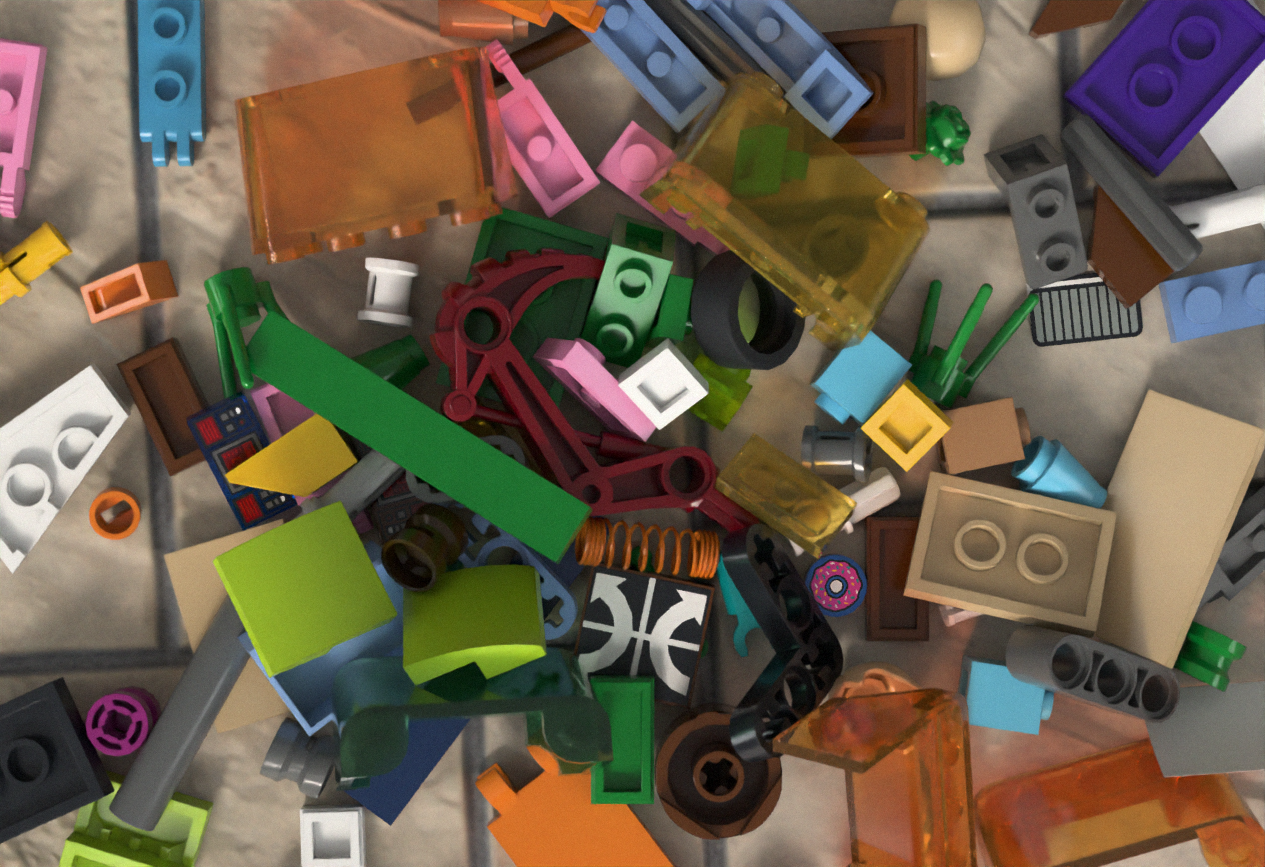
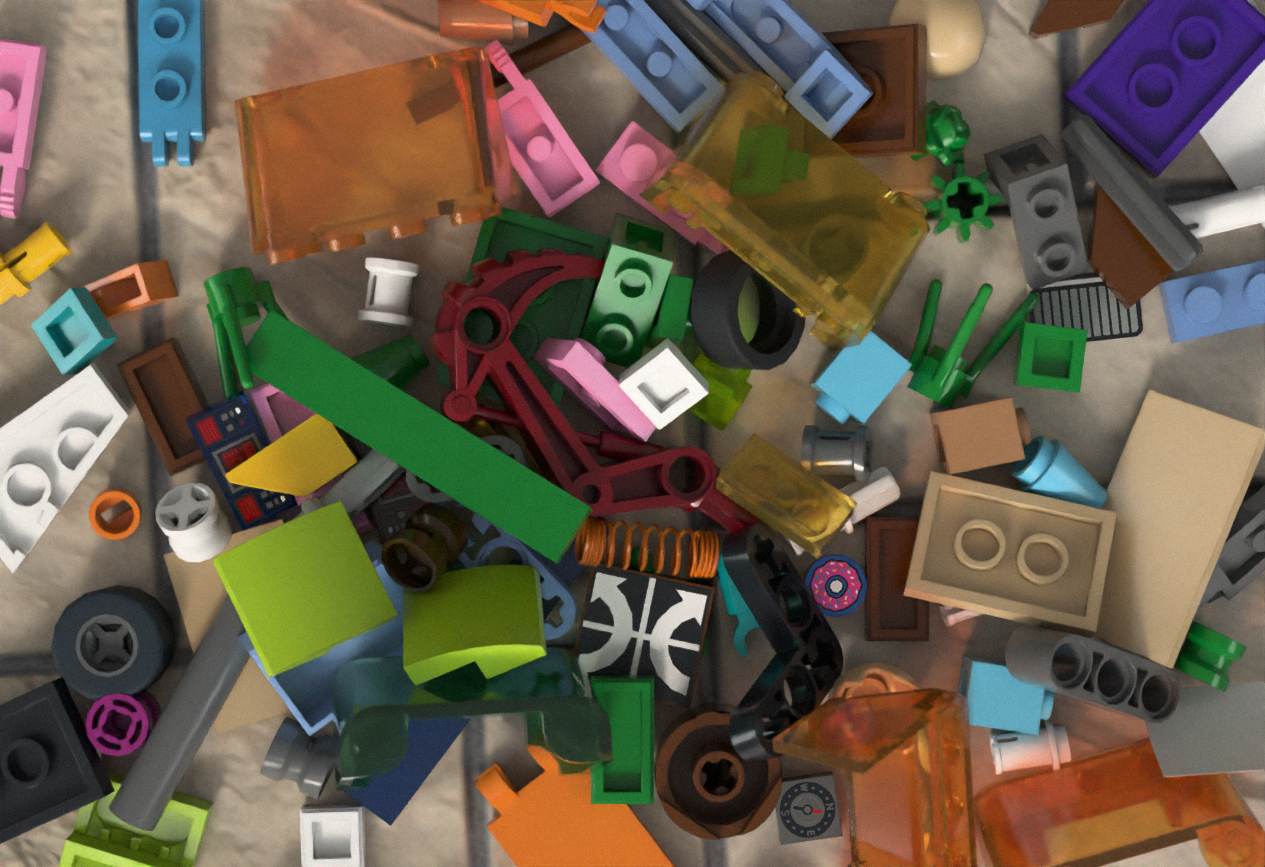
yellow tile [861,379,954,472] -> none
none -> teal plate [31,287,119,376]
none -> black wheel [51,585,176,701]
none -> white wheel [155,483,232,562]
none -> dark grey tile [775,771,843,845]
none -> green gear [920,163,1002,244]
none -> pin [989,720,1071,775]
none -> green tile [1013,322,1088,393]

